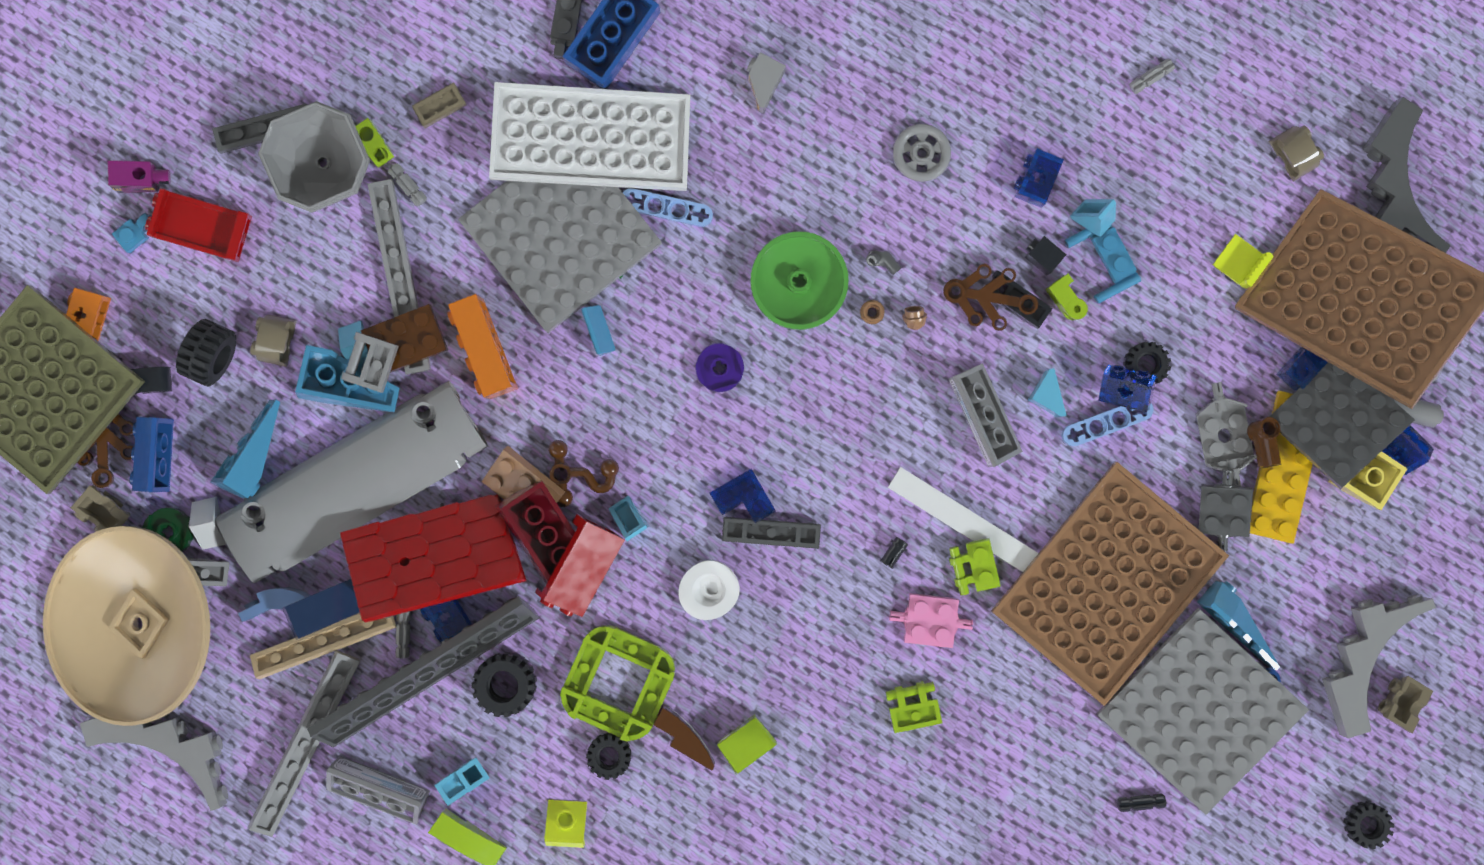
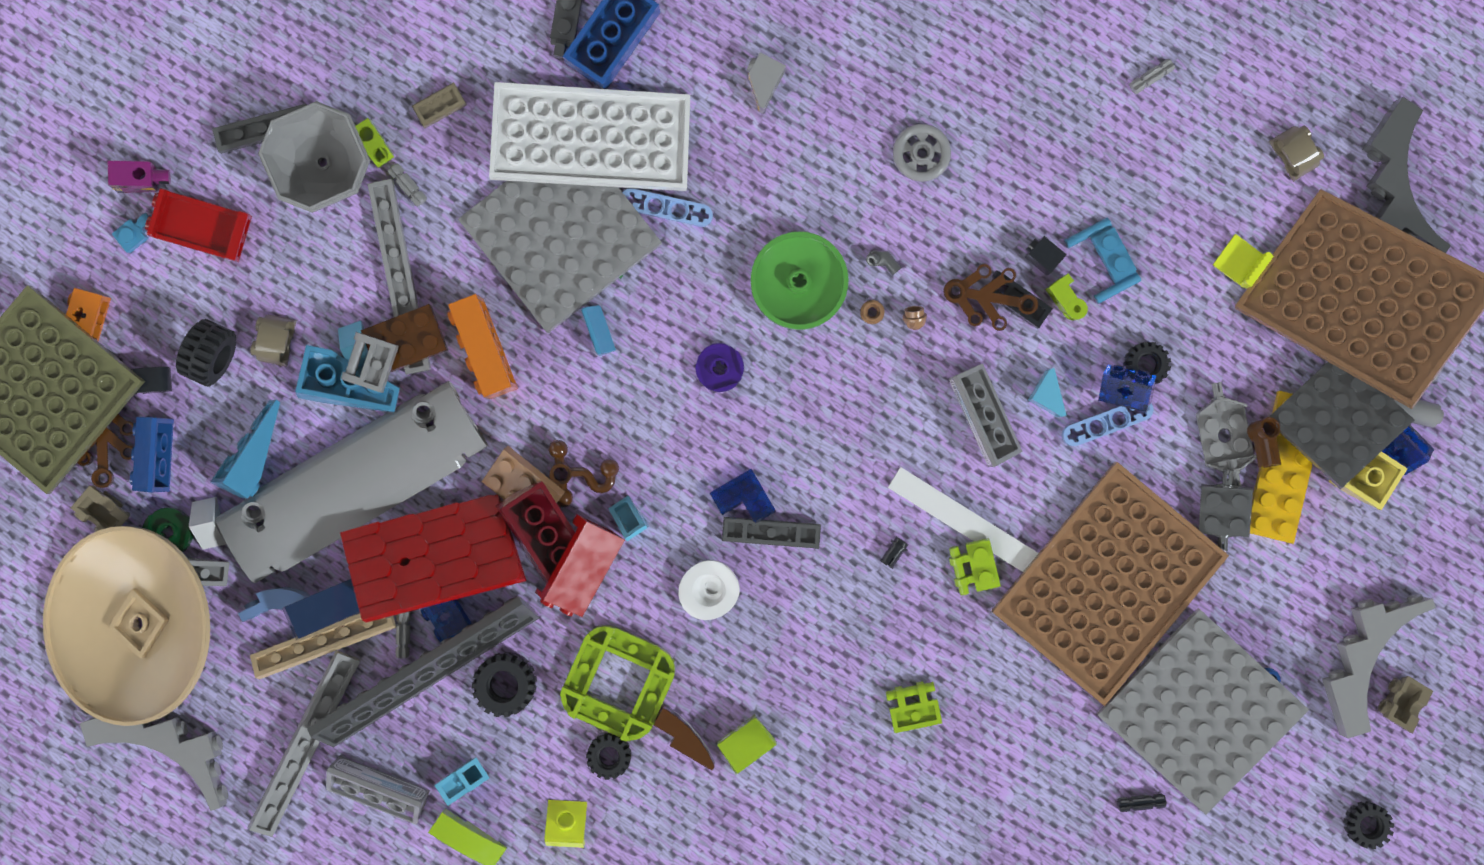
bright pink plate [889,593,973,648] -> none
clear blue brick [1013,148,1064,208] -> none
medium azure slope [1070,199,1116,237] -> none
dark azure wedge [1197,581,1280,670] -> none
clear blue brick [1276,347,1328,391] -> none

